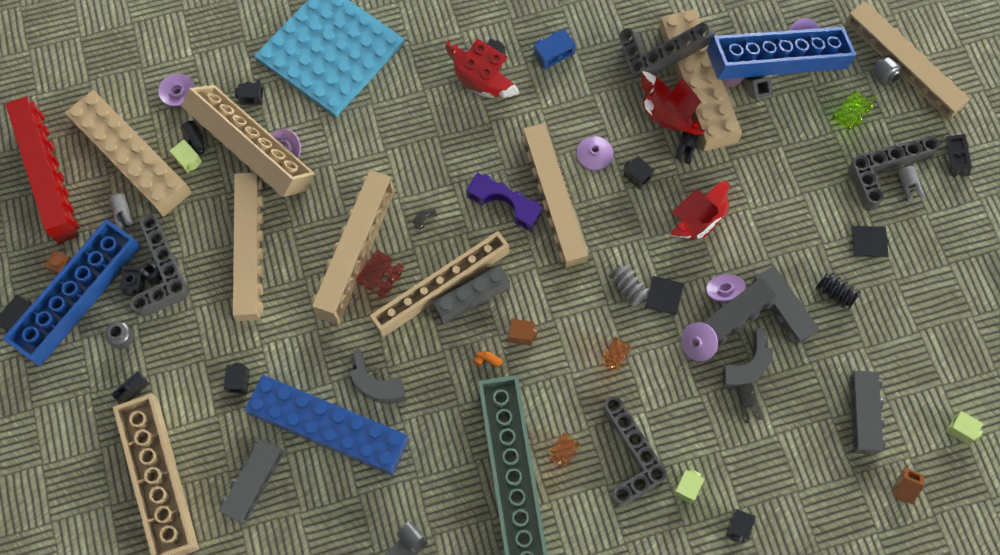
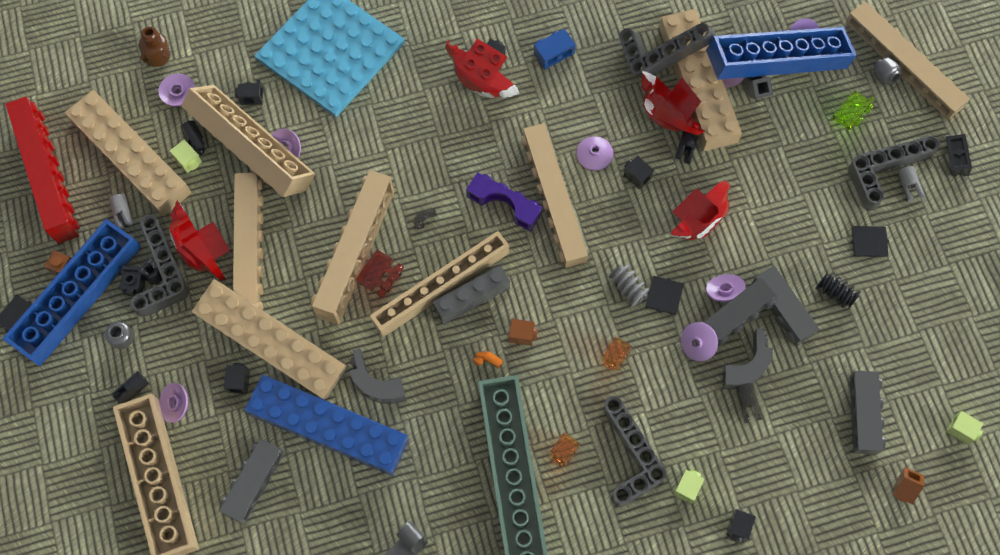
none -> reddish brown piece [138,26,171,67]
none -> lavender dish [159,383,188,423]
none -> red animal [169,200,230,281]
none -> tan brick [191,279,348,399]

